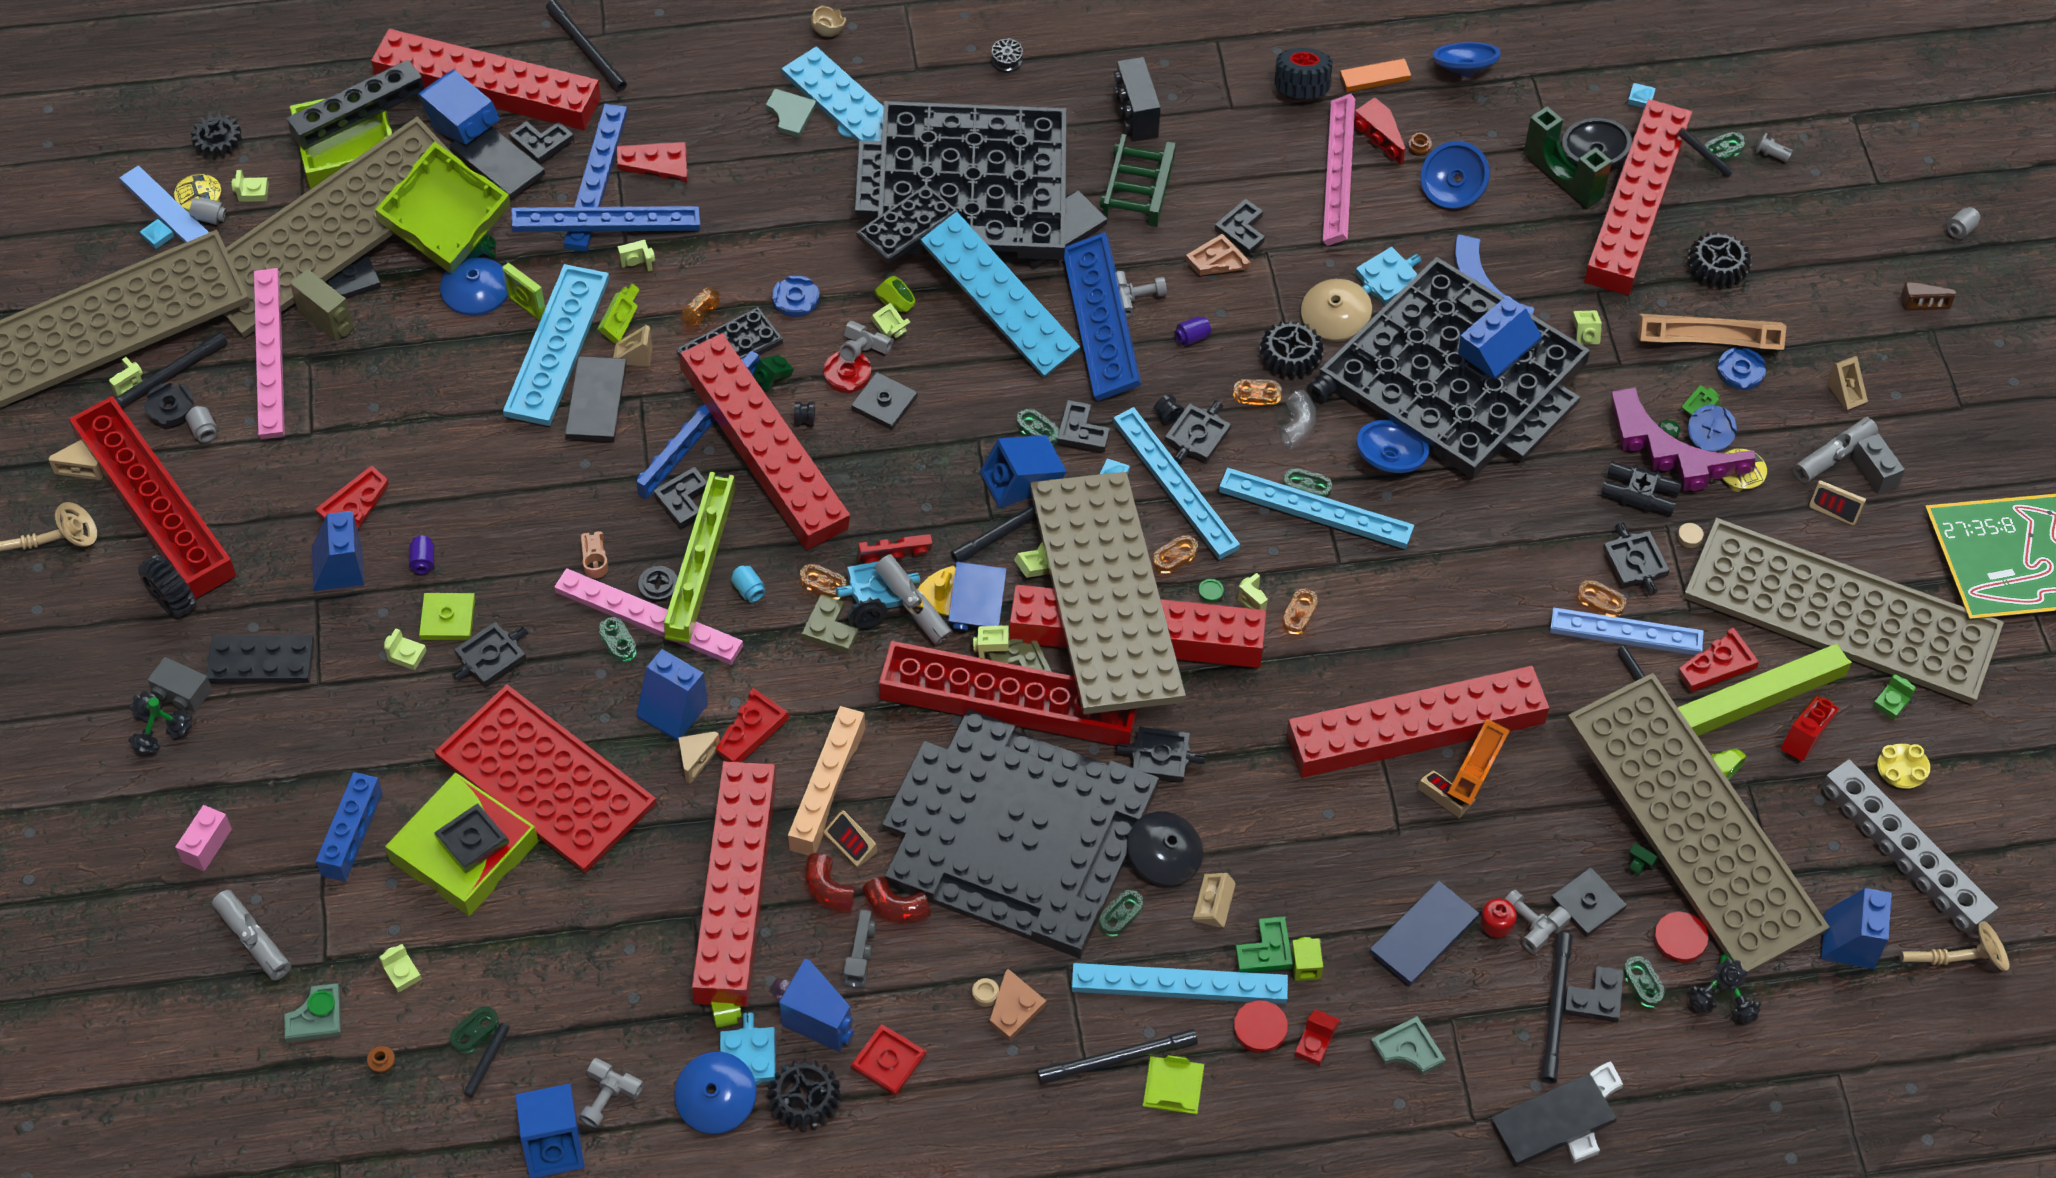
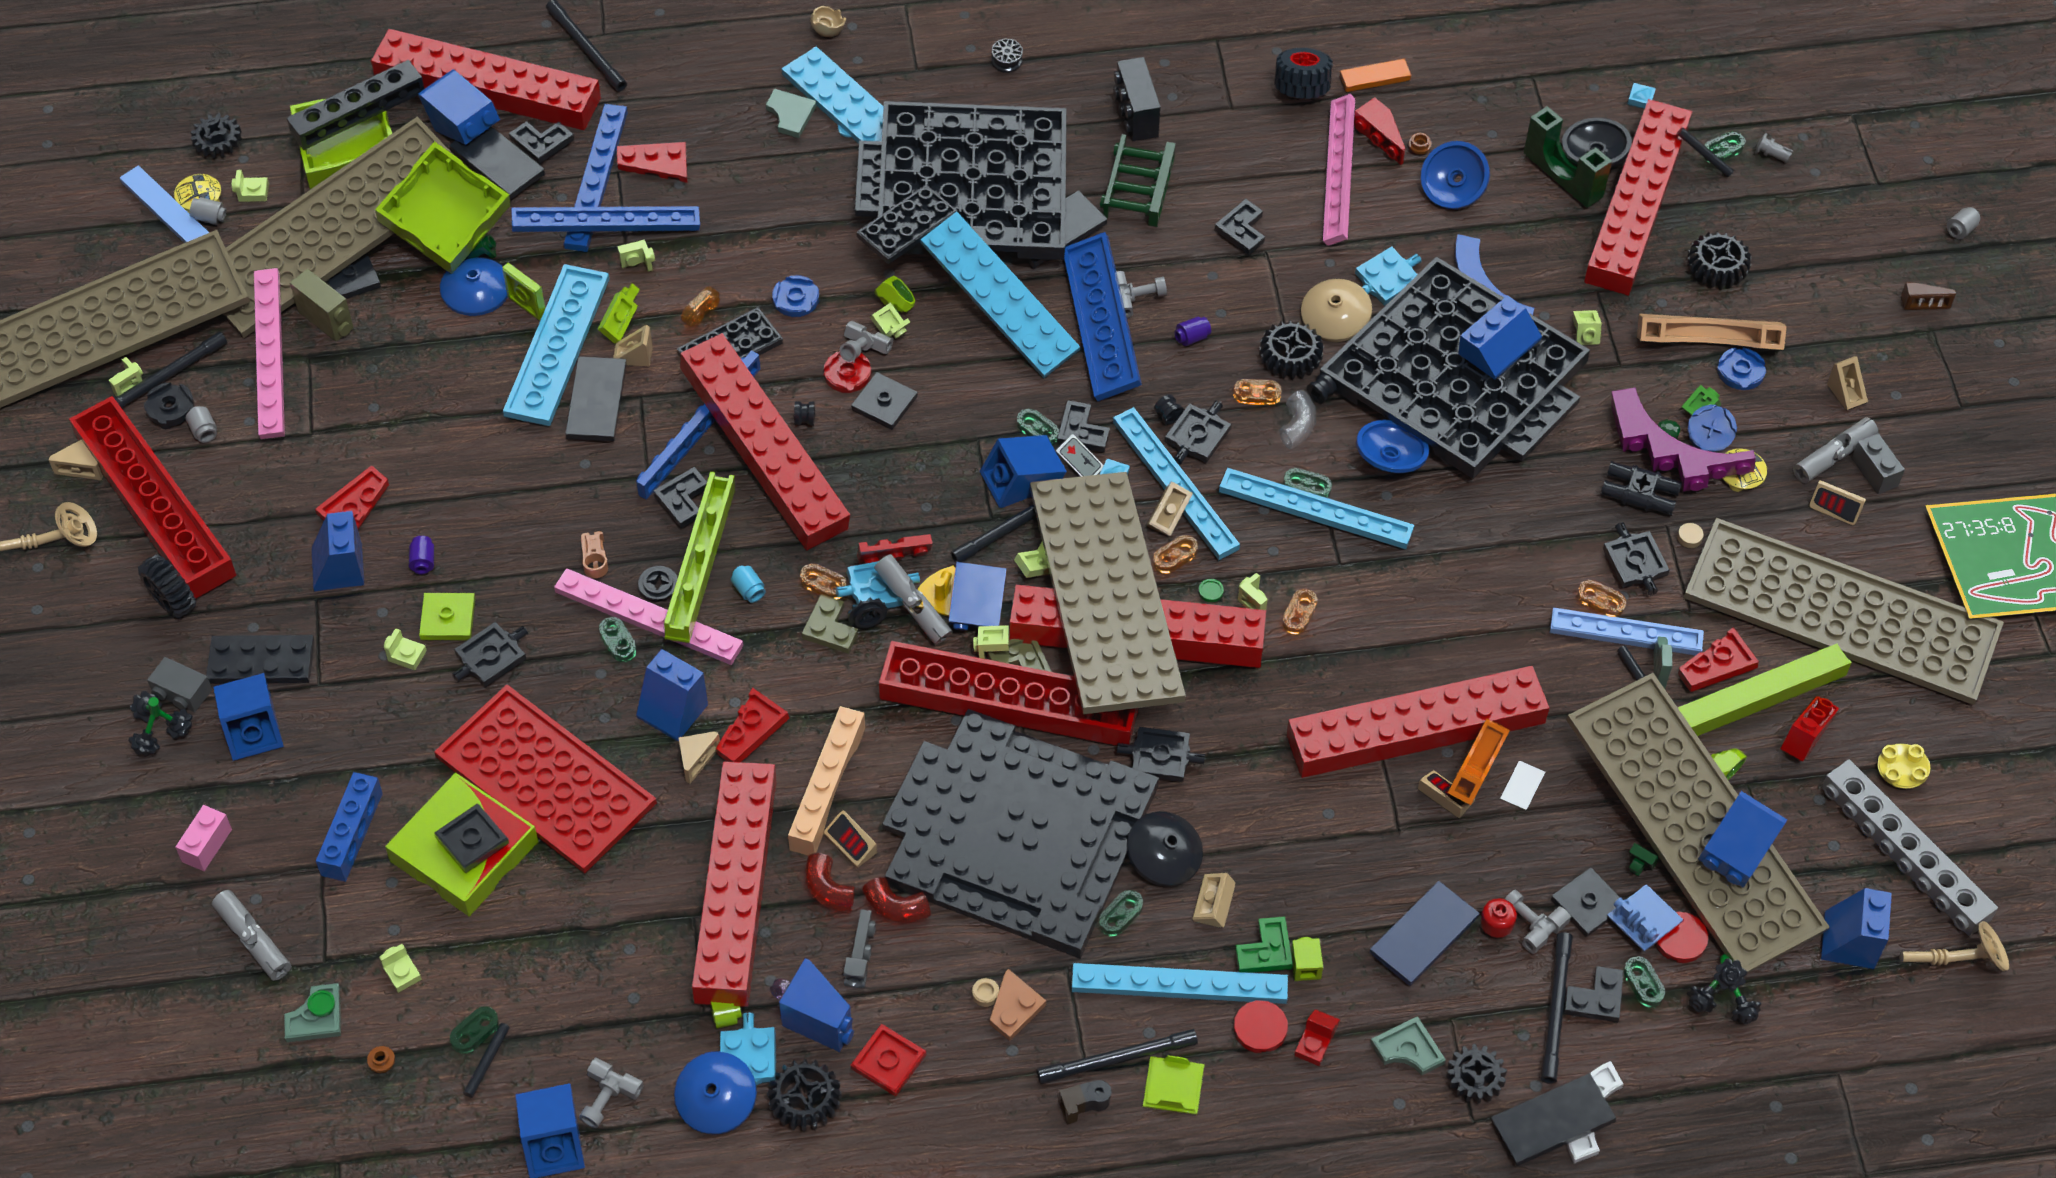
medium azure tile [140,219,174,249] -> none
dark green bracket [752,355,794,391] -> none
nougat wing [1185,234,1250,276] -> none
blue dish [1433,42,1501,77] -> none
bright green bracket [1873,674,1916,720] -> none
none -> blue slope [214,673,284,761]
none -> light grey sticker [1056,434,1104,476]
none -> leg [1058,1080,1111,1125]
none -> tan slope [1146,481,1193,536]
none -> black gear [1446,1044,1507,1104]
none -> white sticker [1500,761,1545,810]
none -> medium blue hinge [1607,884,1683,951]
none -> sand green tile [1654,636,1672,689]
none -> blue slope [1698,791,1787,888]

